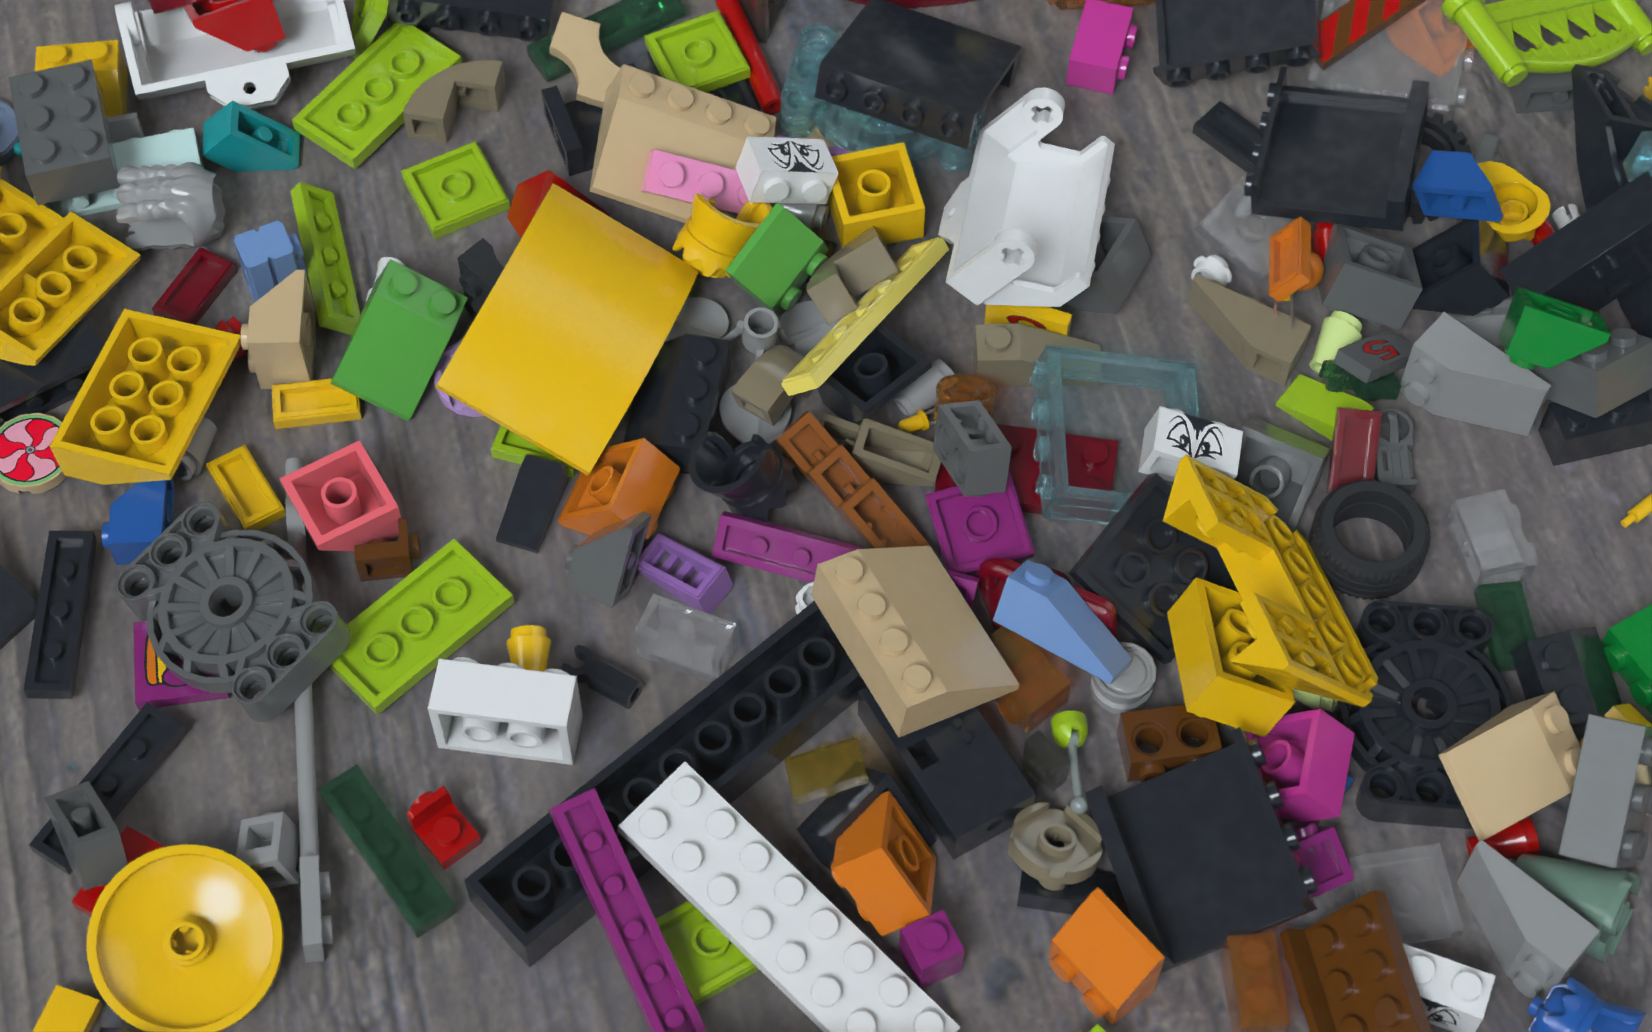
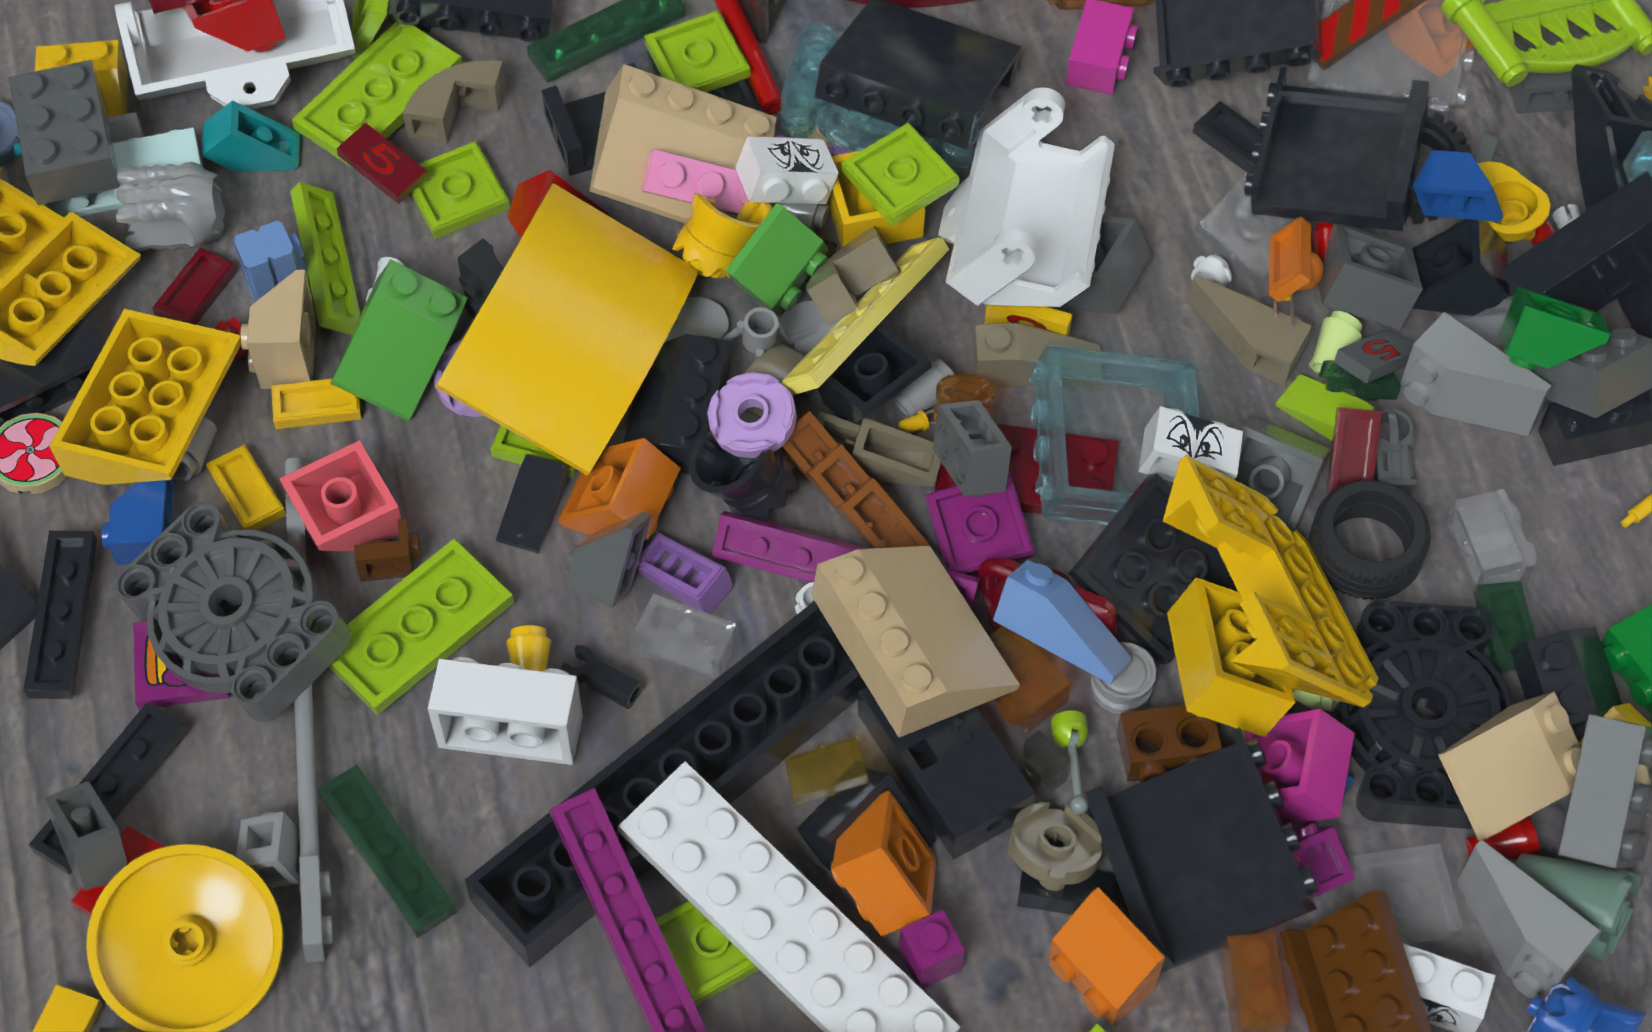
red bracket [406,786,482,870] -> none
tan tile [549,12,620,108] -> none
none -> dark red tile [337,122,427,204]
none -> lavender tile [707,372,797,459]
none -> lime tile [841,122,959,227]

